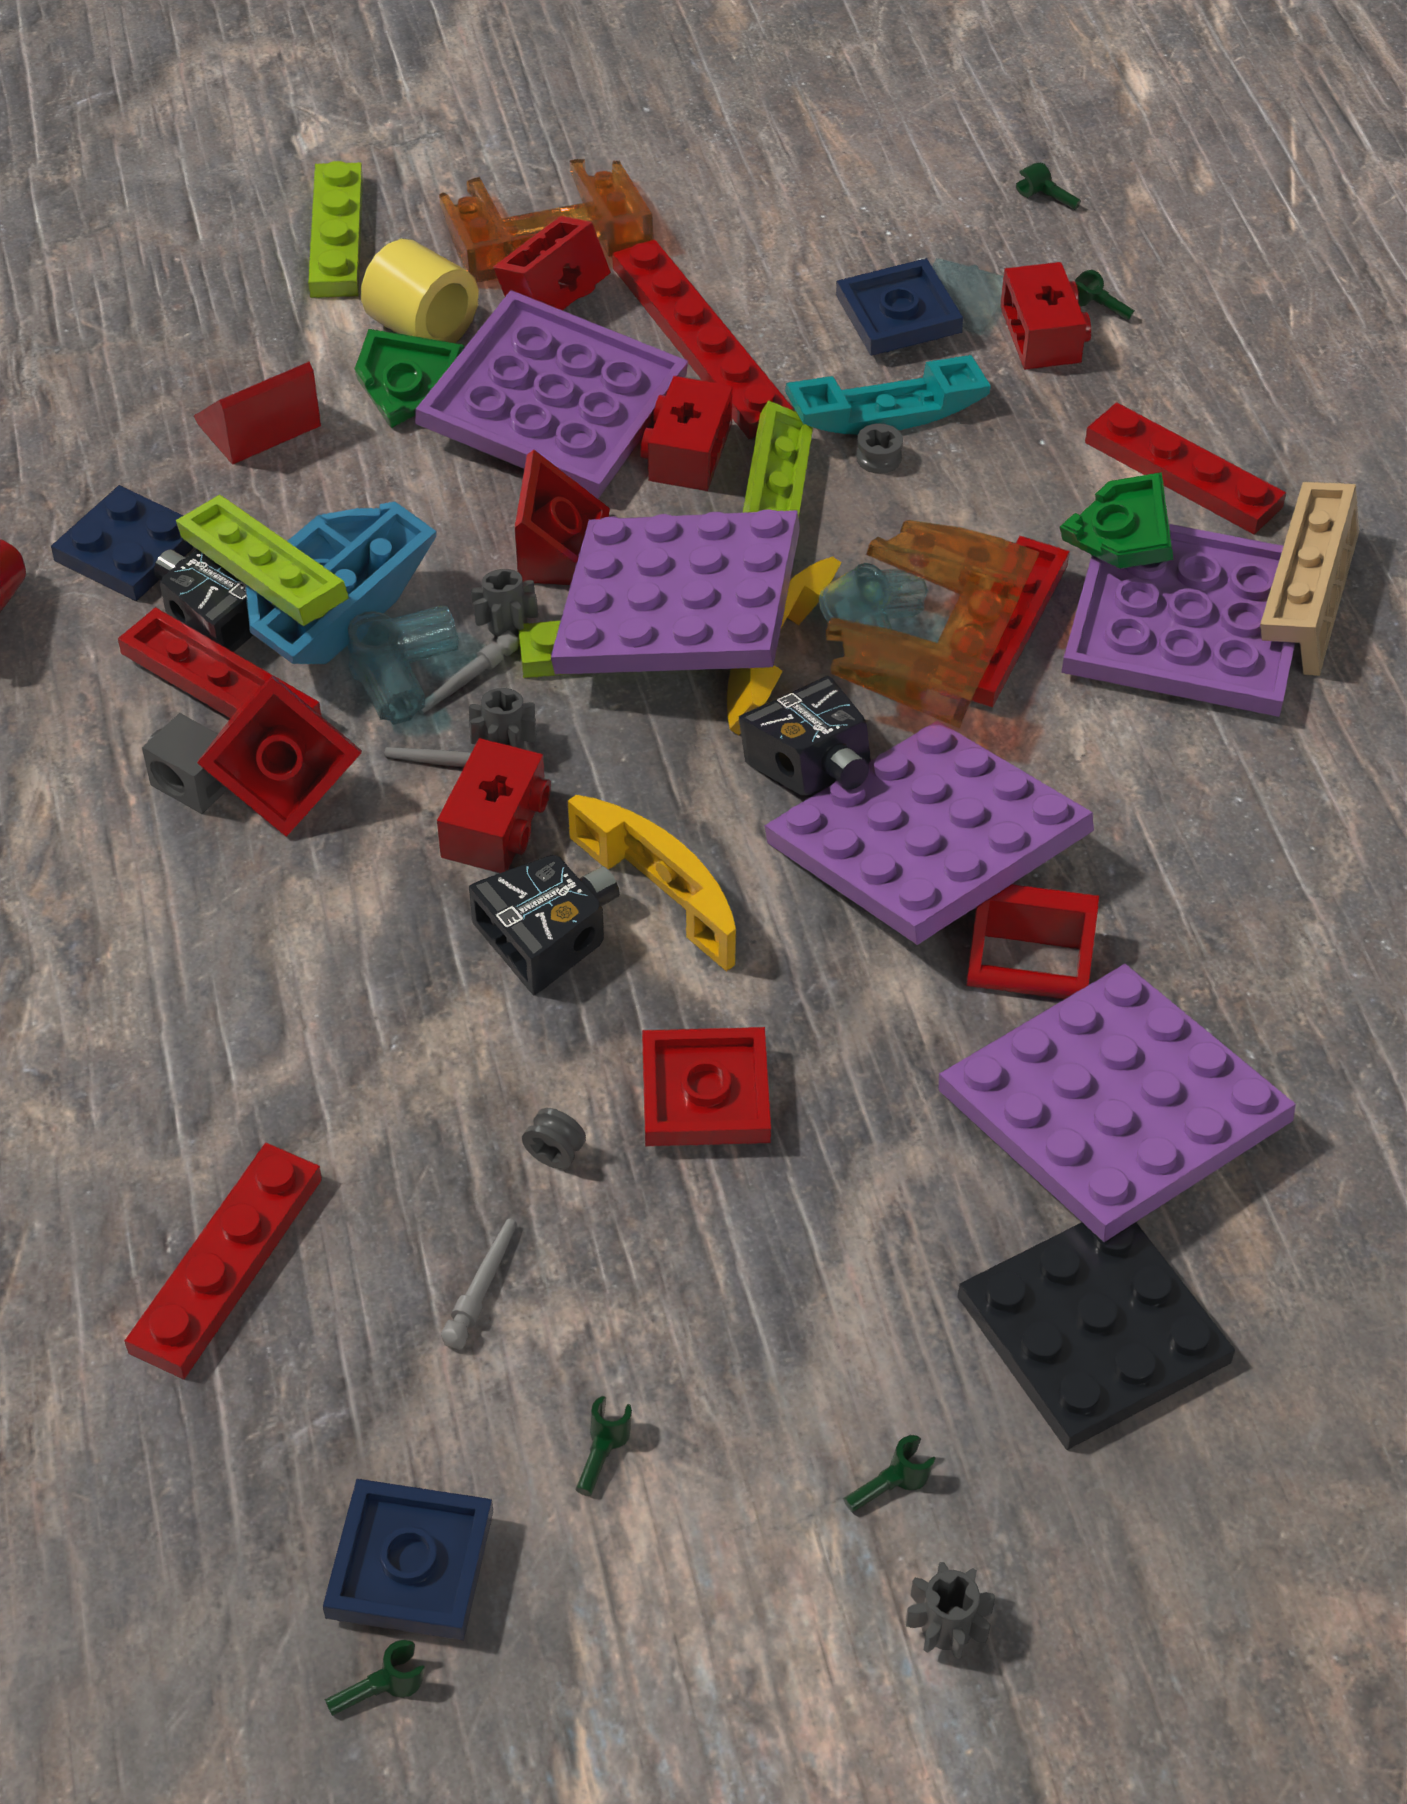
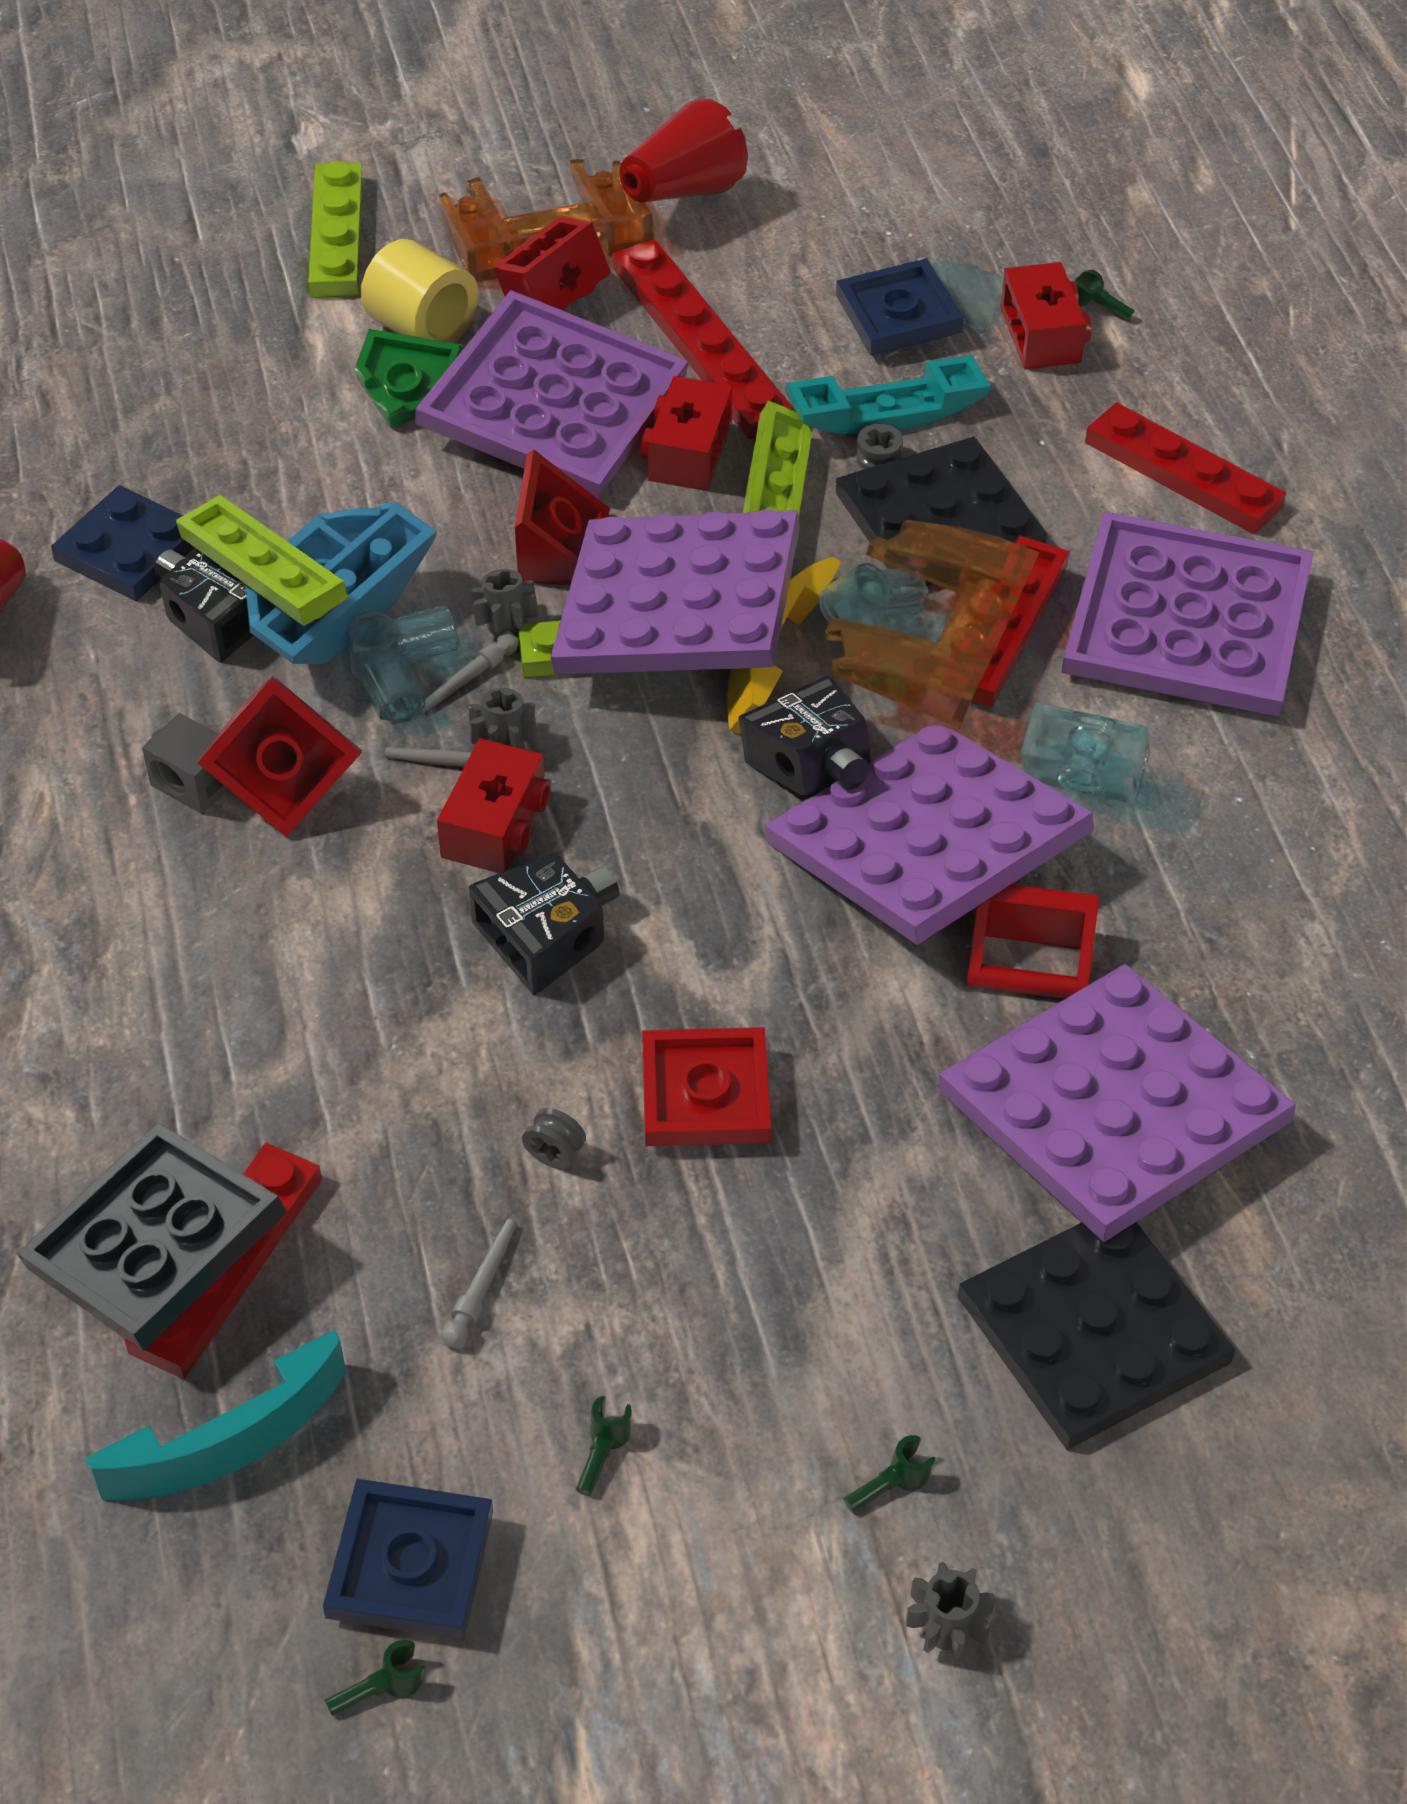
red plate [118,607,321,718] -> none
red slope [194,362,321,465] -> none
yellow slope [568,795,736,972] -> none
dark green hand [1016,162,1081,210] -> none
green plate [1060,472,1174,569] -> none
tan fence [1260,482,1359,676] -> none
none -> black plate [17,1122,287,1351]
none -> teal slope [85,1330,347,1501]
none -> red cone [619,99,748,203]
none -> black plate [836,436,1047,593]
none -> clear light blue brick [1020,702,1150,805]

